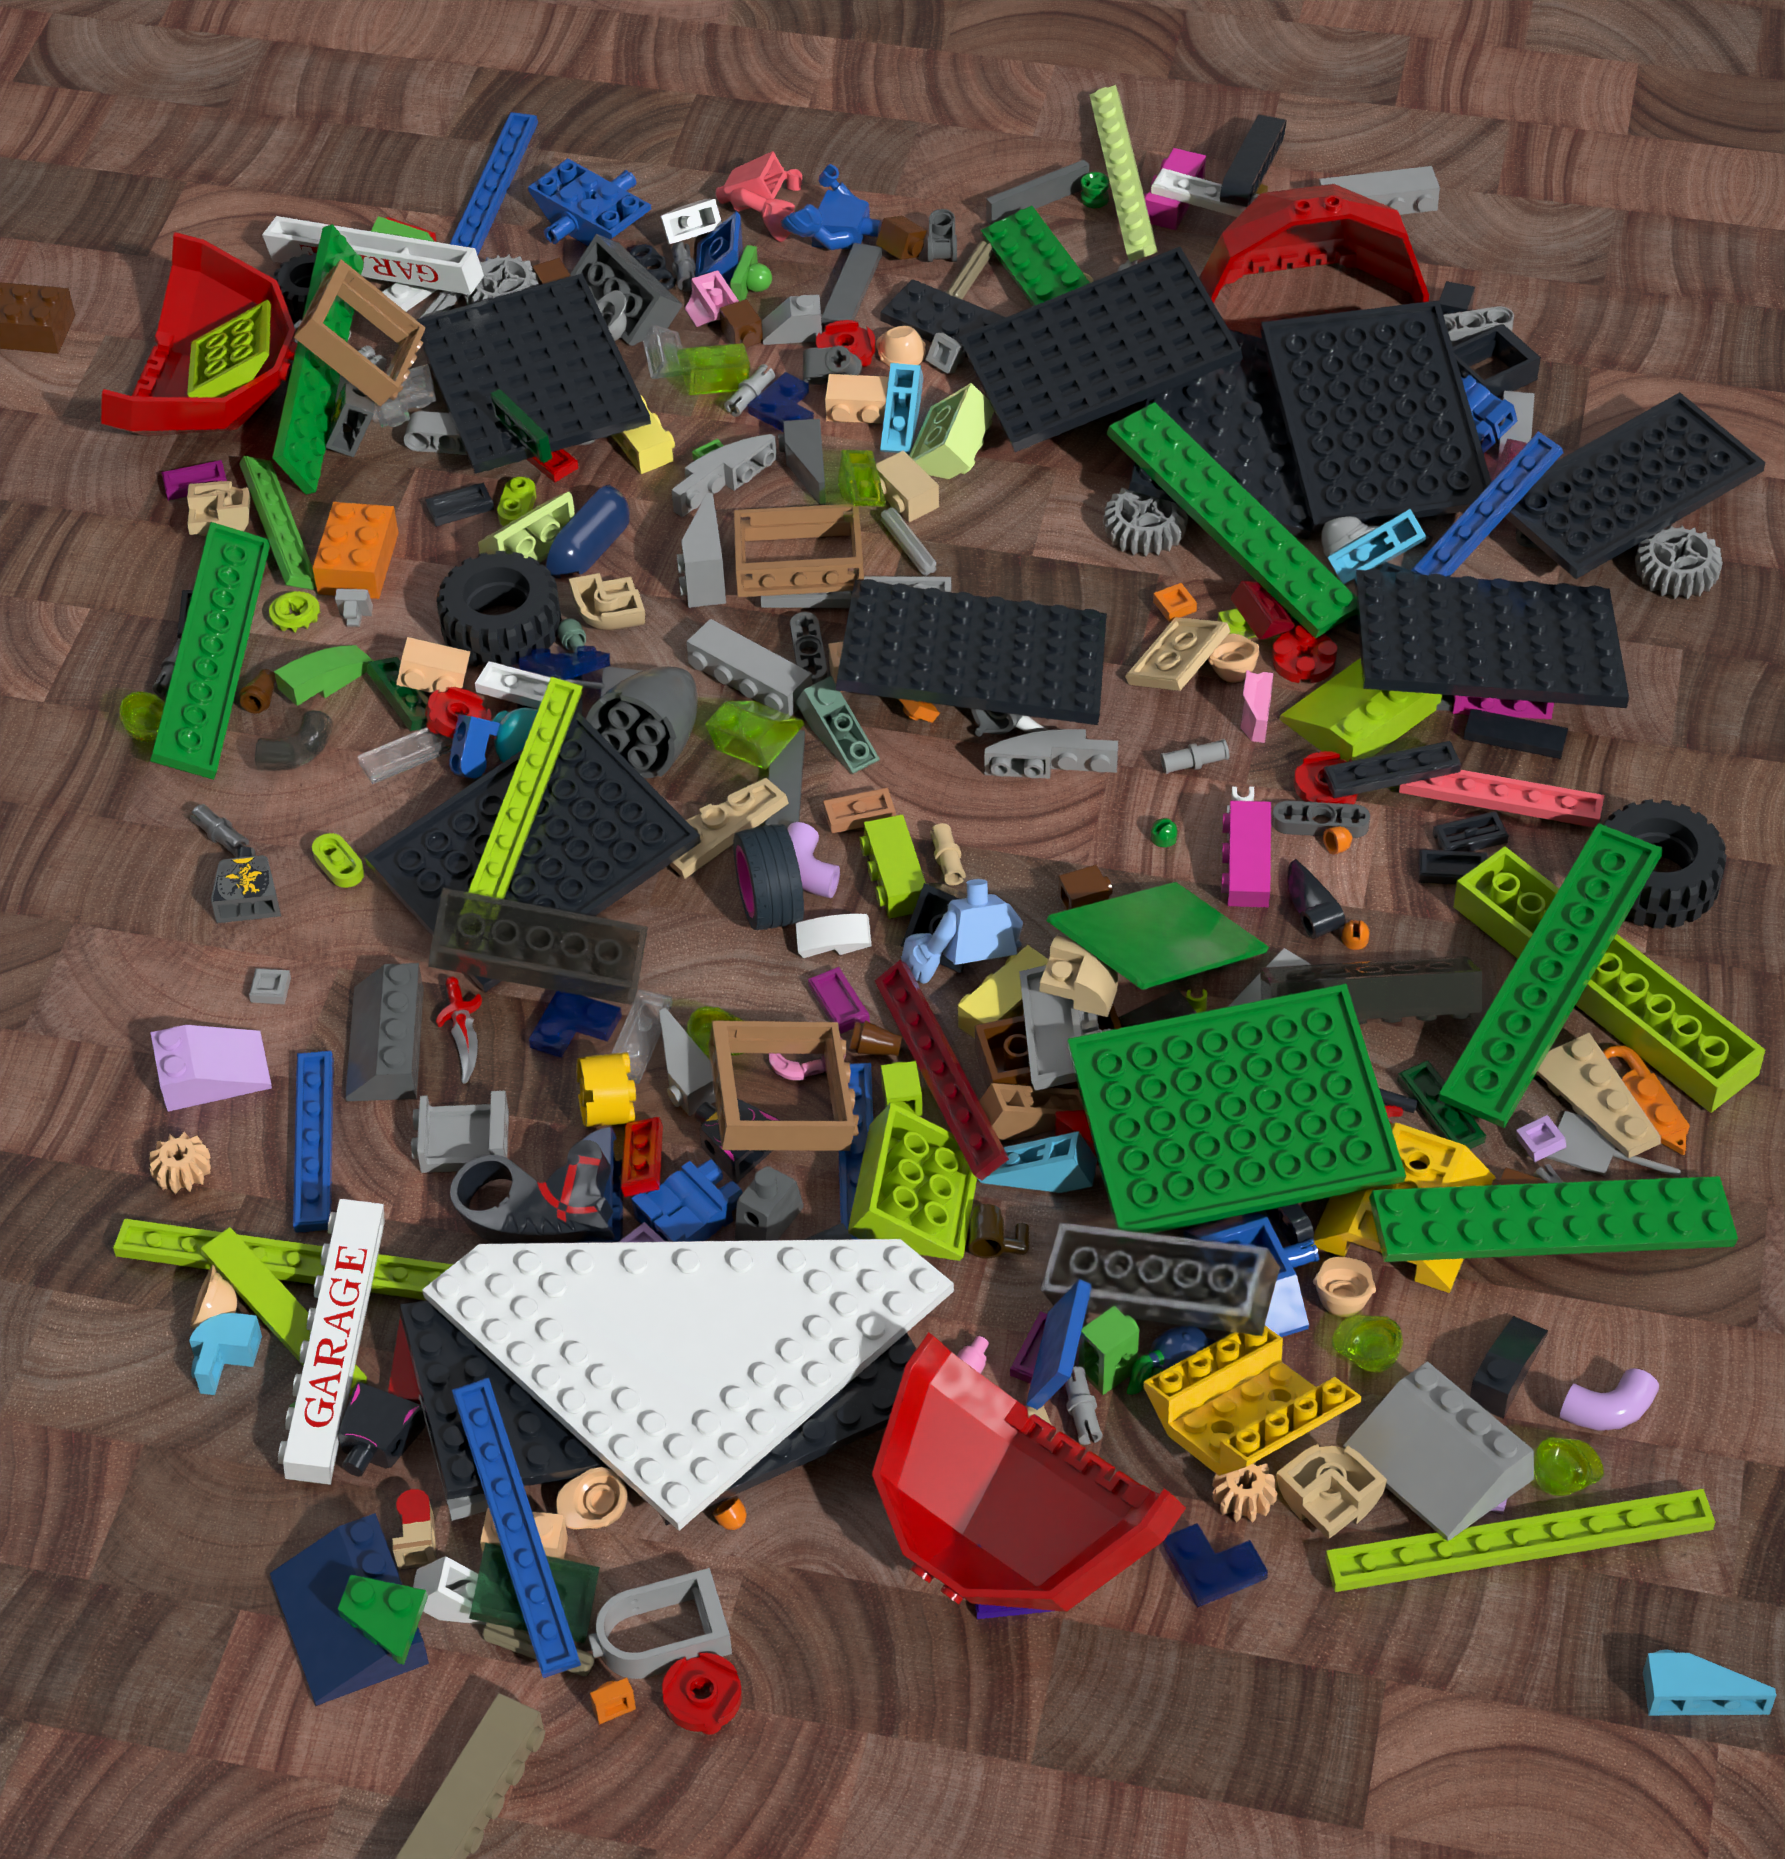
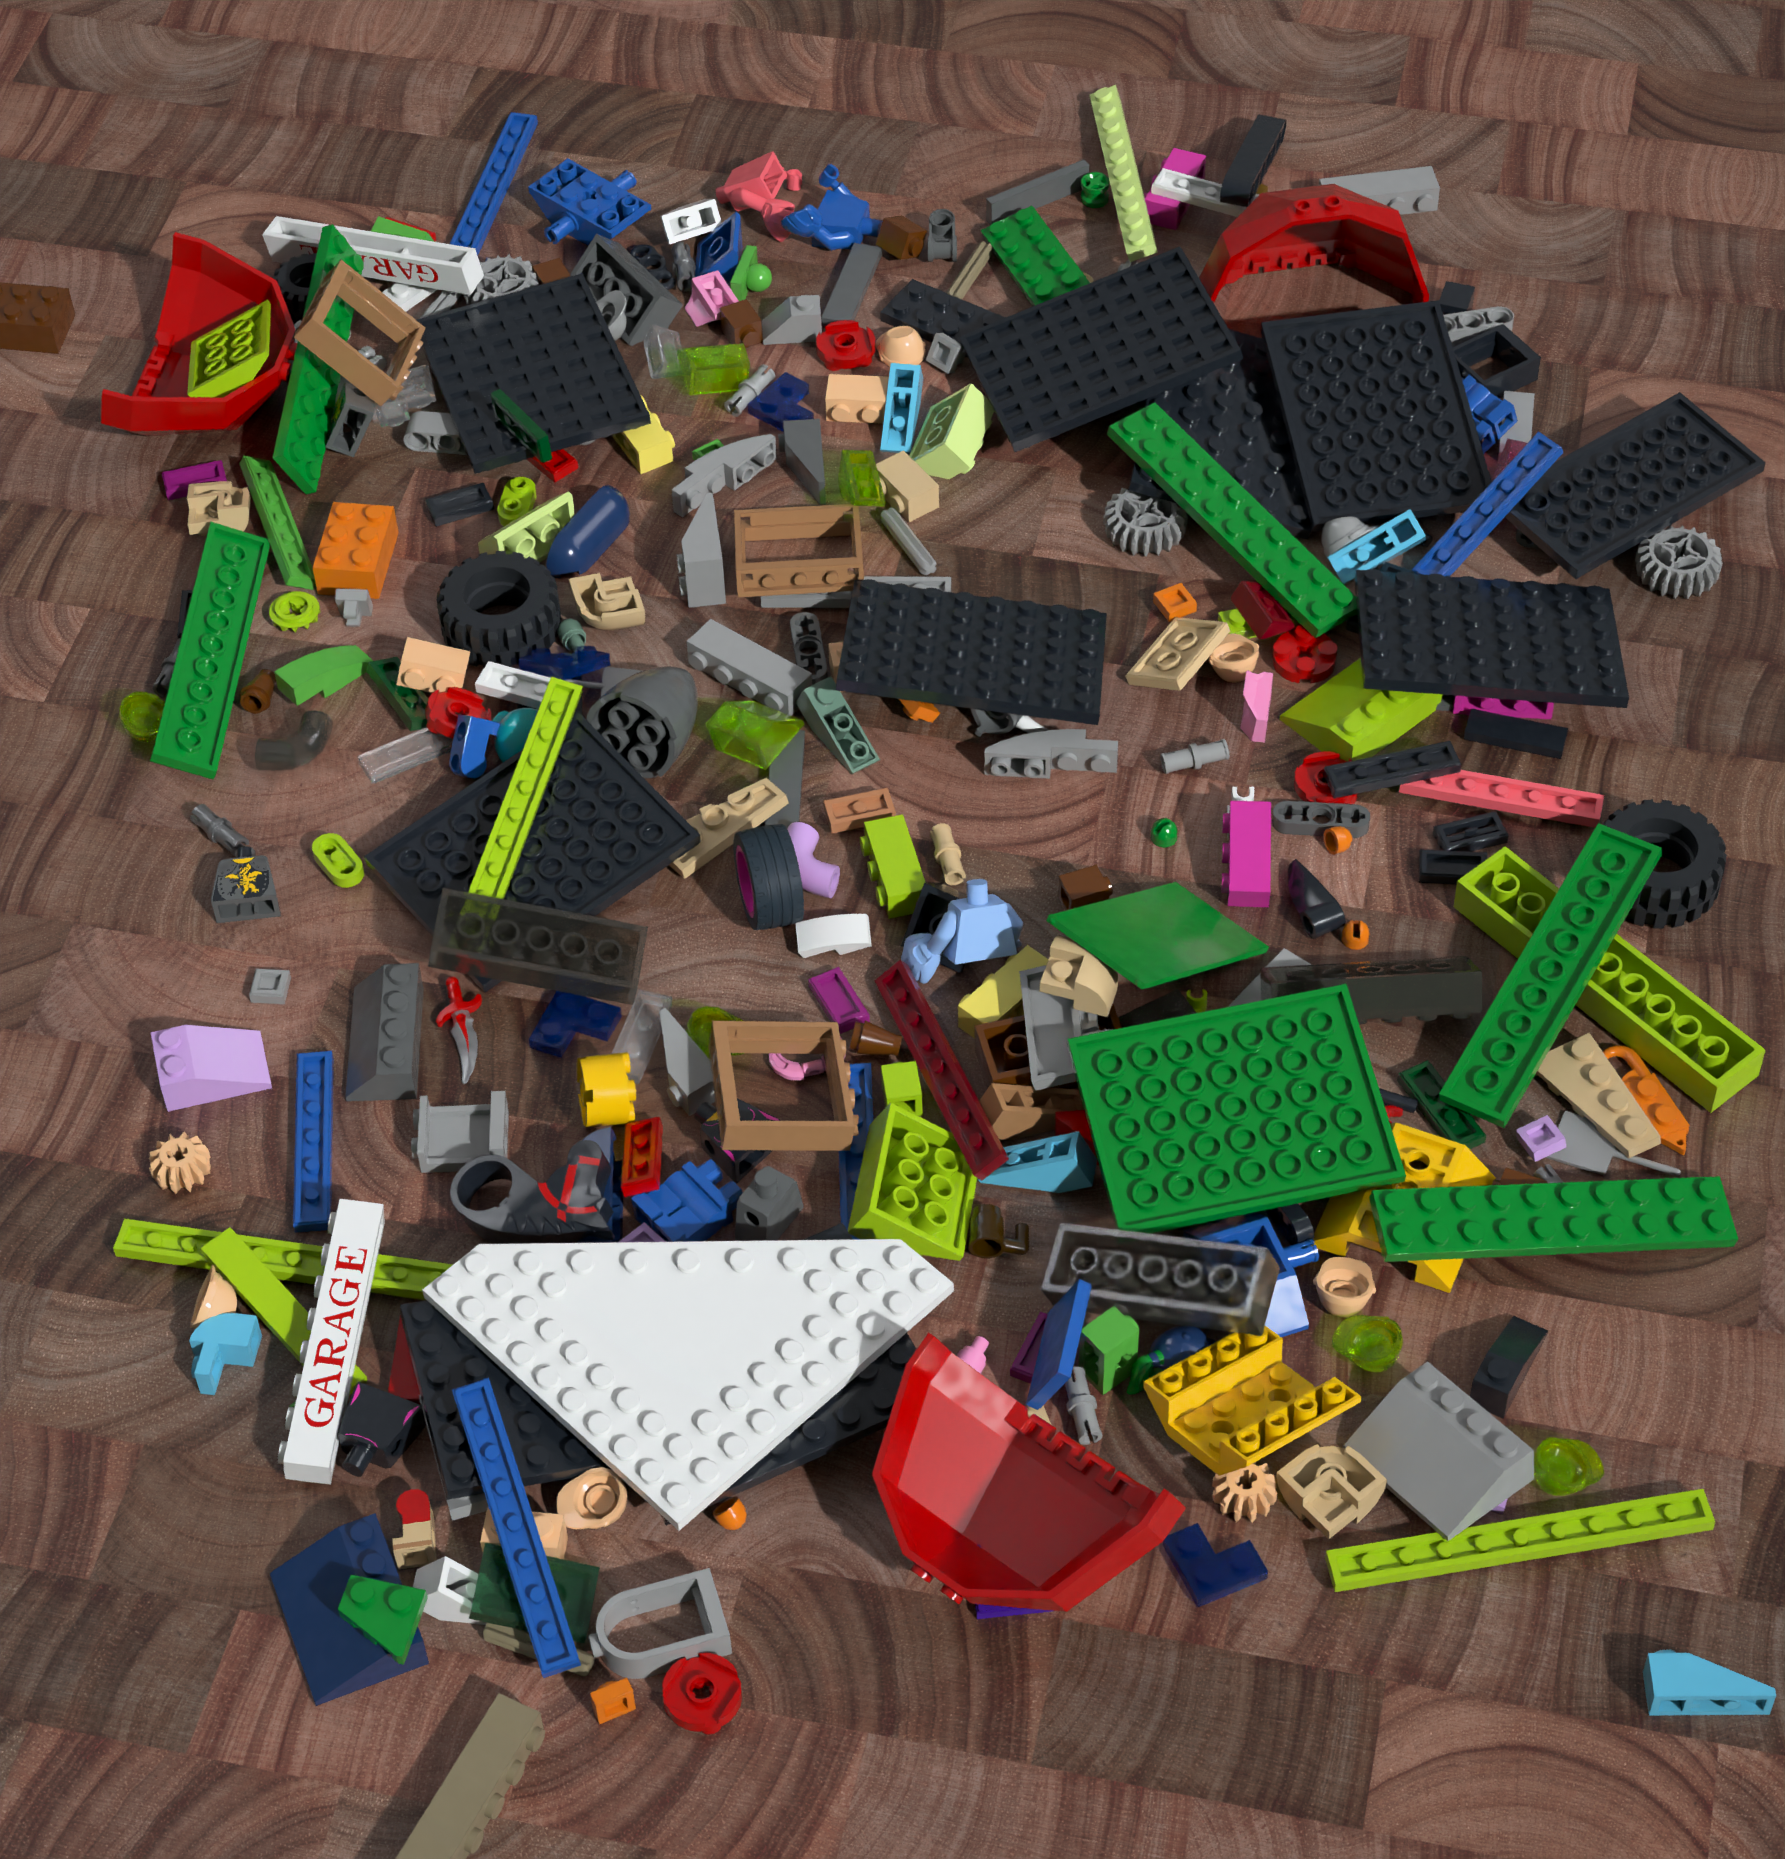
dark grey piece [803,346,862,385] -> none
lavender cylinder [1559,1368,1659,1431] -> none

